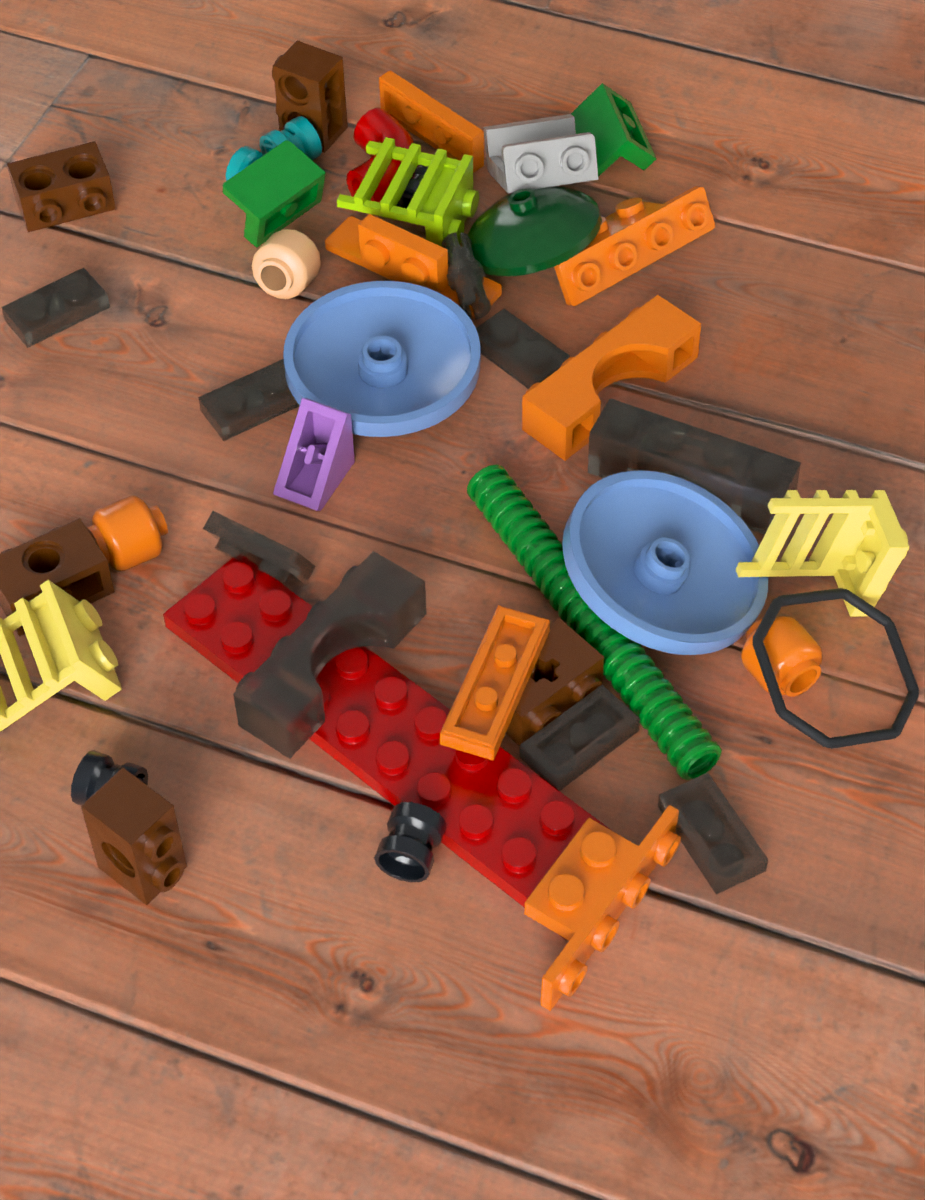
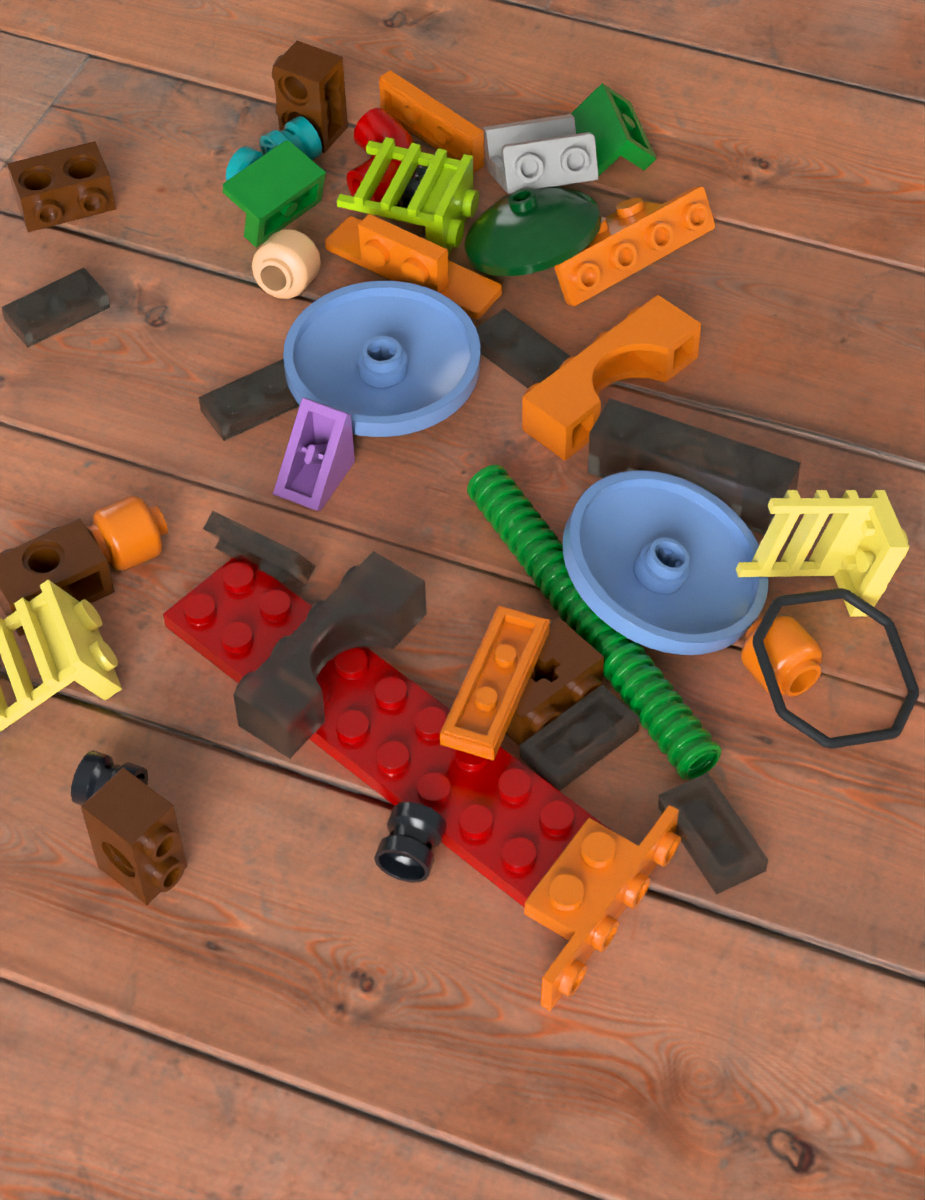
clear smoke pin [441,232,491,320] -> none

